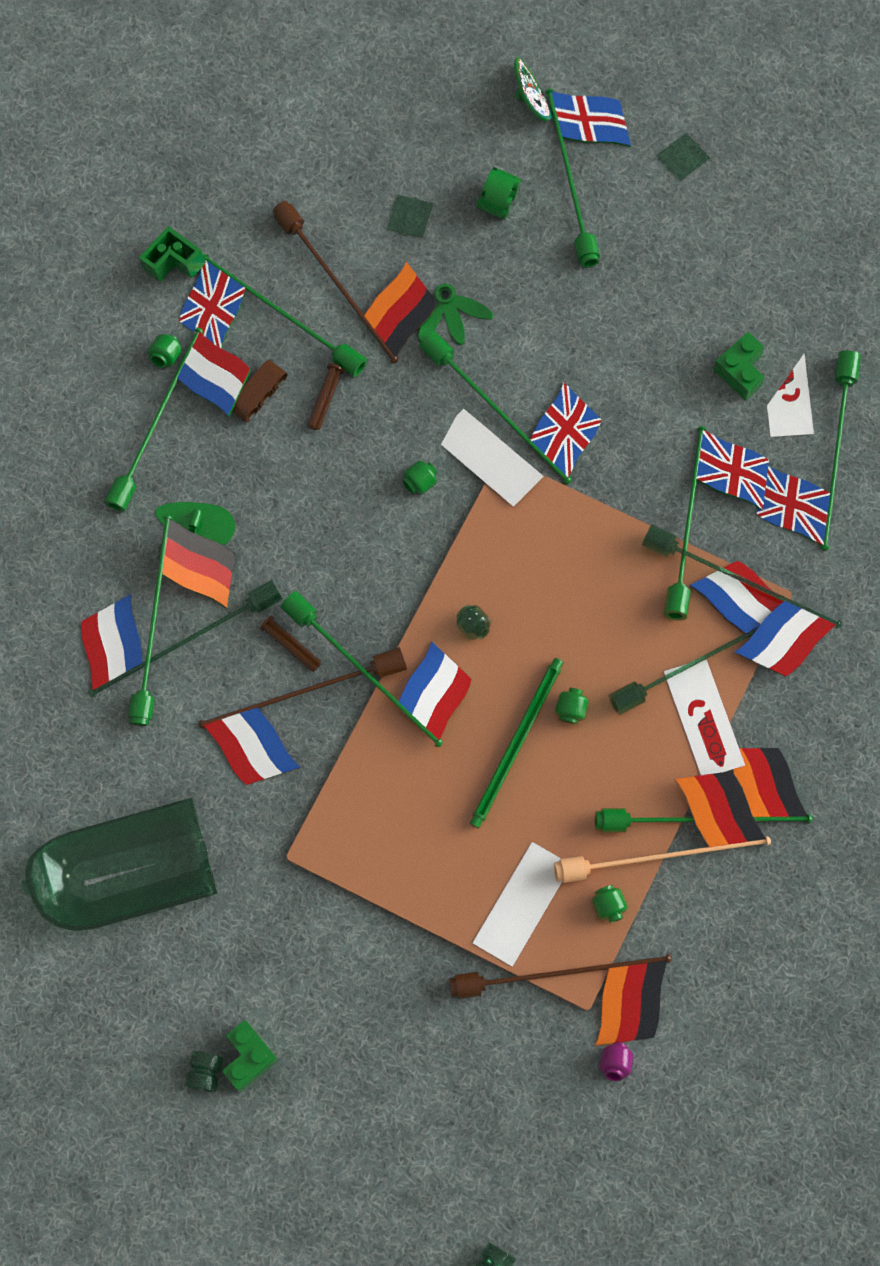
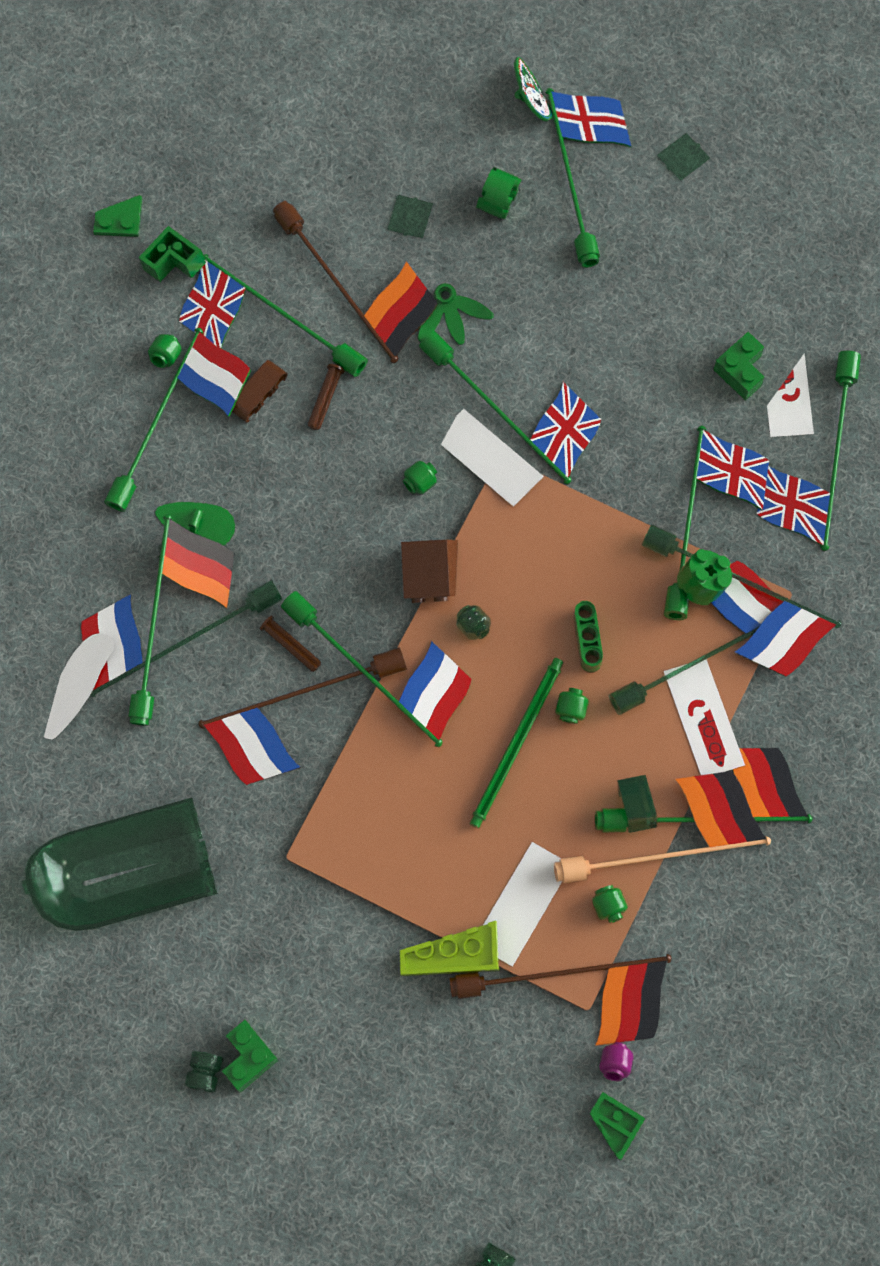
none -> white sticker [44,633,115,740]
none -> green wing [93,195,142,237]
none -> lime wing [400,920,499,976]
none -> reddish brown slope [401,539,458,603]
none -> green beam [574,601,603,673]
none -> green wing [589,1092,646,1161]
none -> clear green panel [617,775,657,833]
none -> green brick [677,549,732,605]

